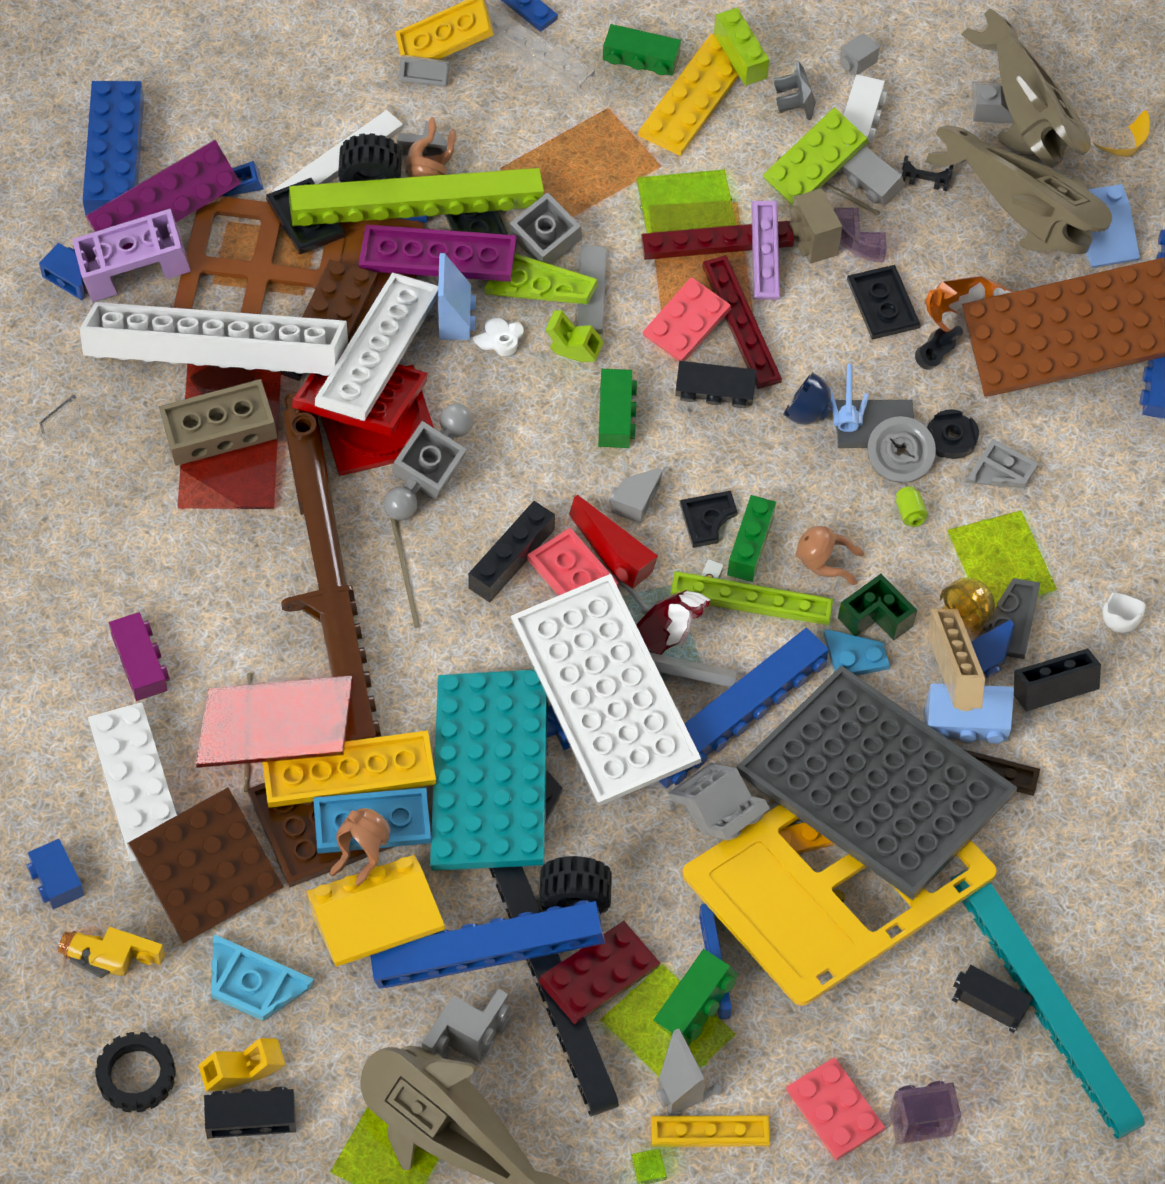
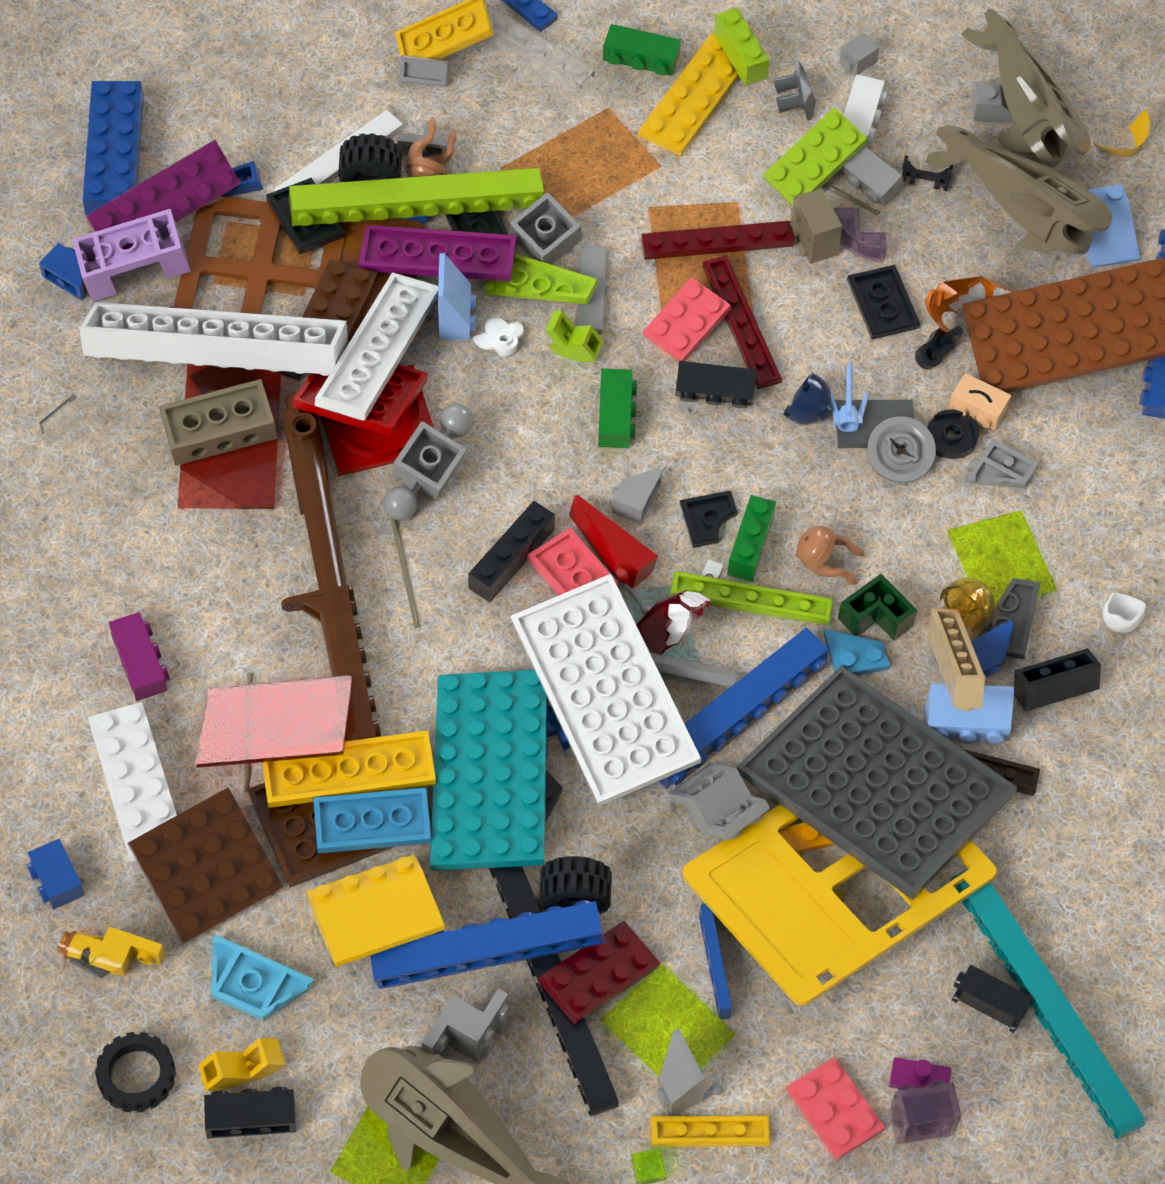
nougat hair [330,808,390,886] -> none
clear neon green piece [636,169,736,233] -> none
green brick [653,948,738,1046] -> none
lavender tile [751,201,780,300] -> none
lime brick [895,486,929,527] -> none
none -> magenta tile [889,1057,952,1098]
none -> light nougat brick [948,373,1011,431]

